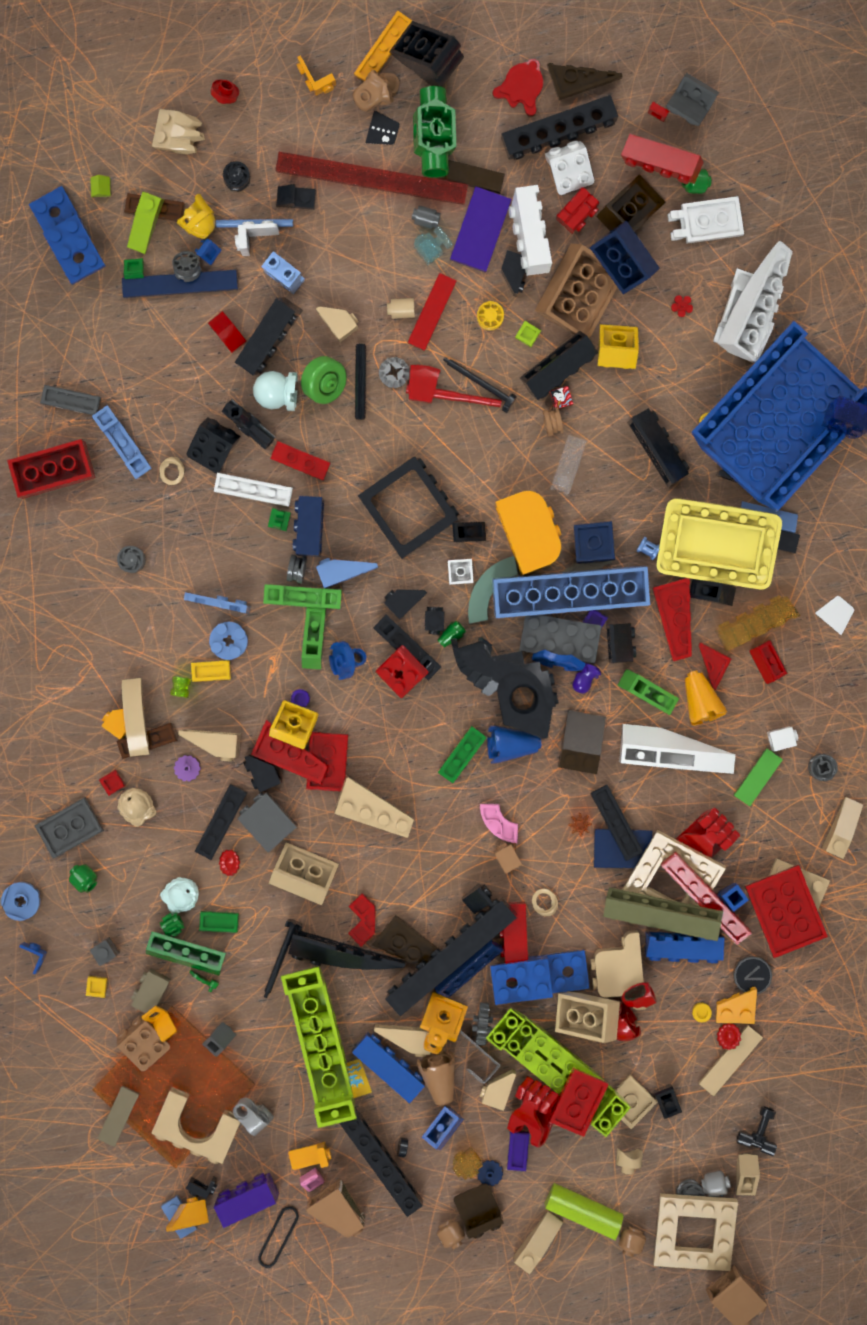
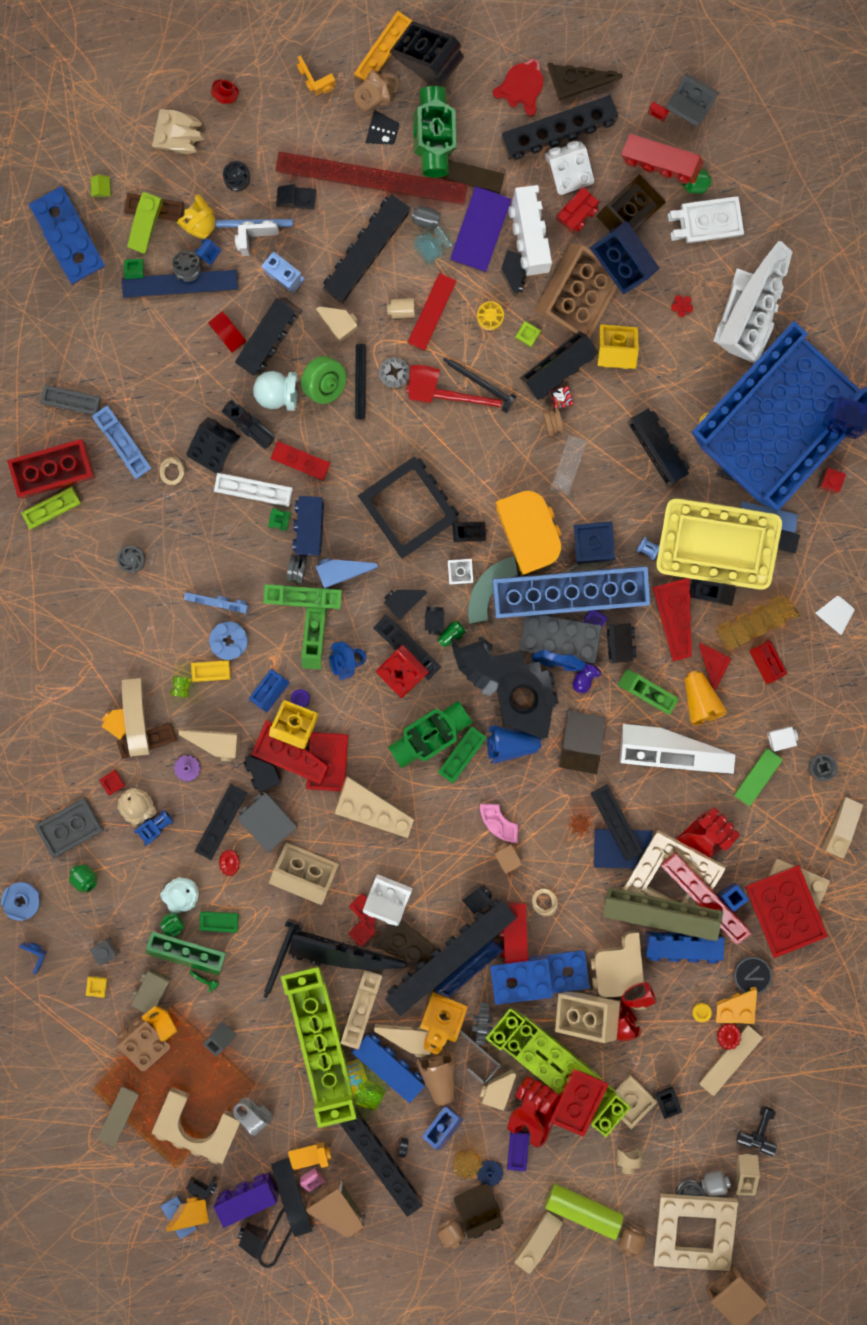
none -> lime tile [21,486,82,530]
none -> blue connector [134,809,174,847]
none -> black slope [237,1223,268,1260]
none -> blue slope [248,668,290,712]
none -> black slope [271,1157,313,1237]
none -> black brick [323,194,411,304]
none -> tan slope [340,970,382,1050]
none -> clear neon green slope [354,1079,386,1110]
none -> white bracket [363,874,413,926]
none -> green brick [388,700,473,769]
none -> red brick [817,468,846,494]

